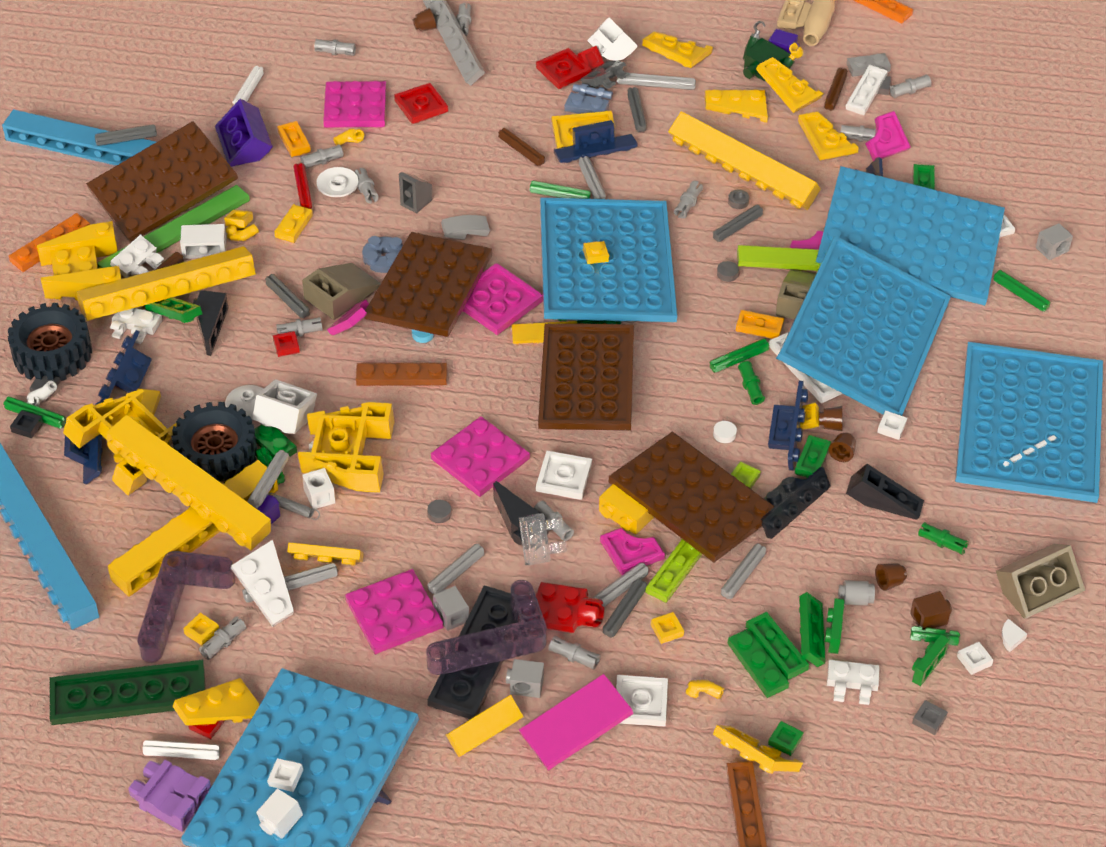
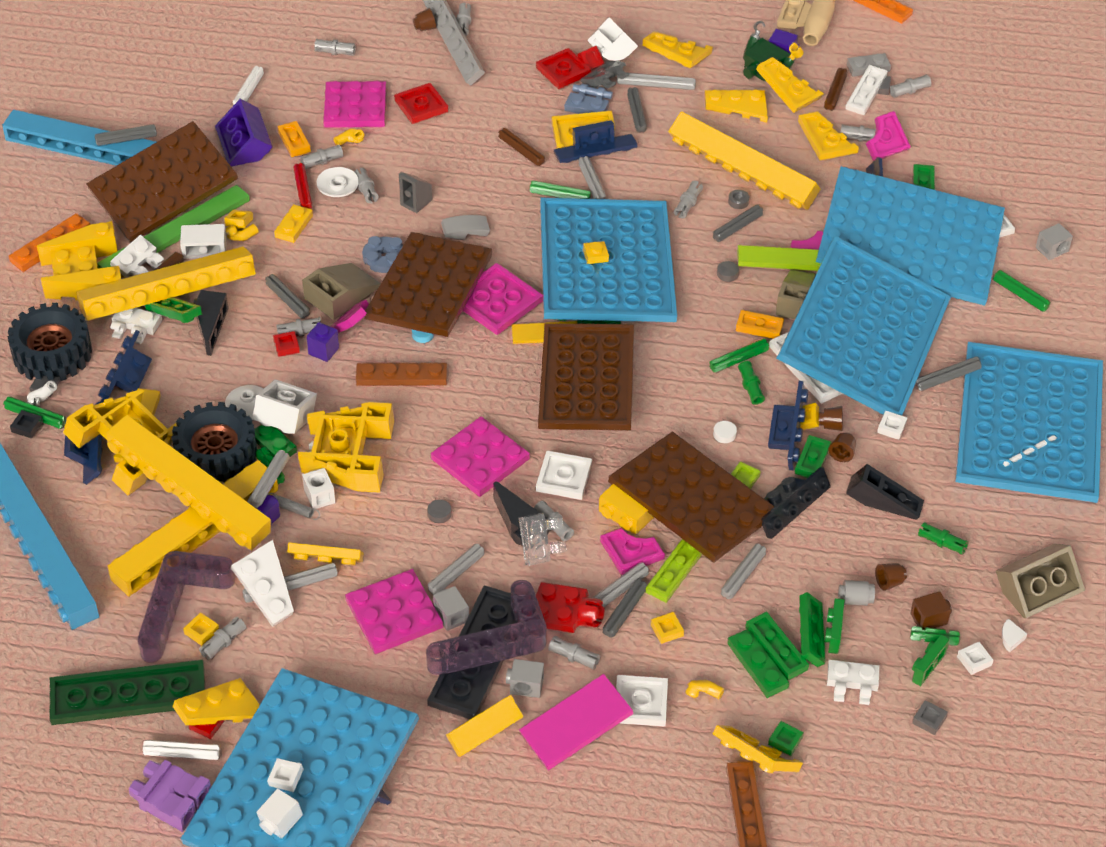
none -> dark purple brick [307,322,339,362]
none -> dark grey axle [916,356,982,391]

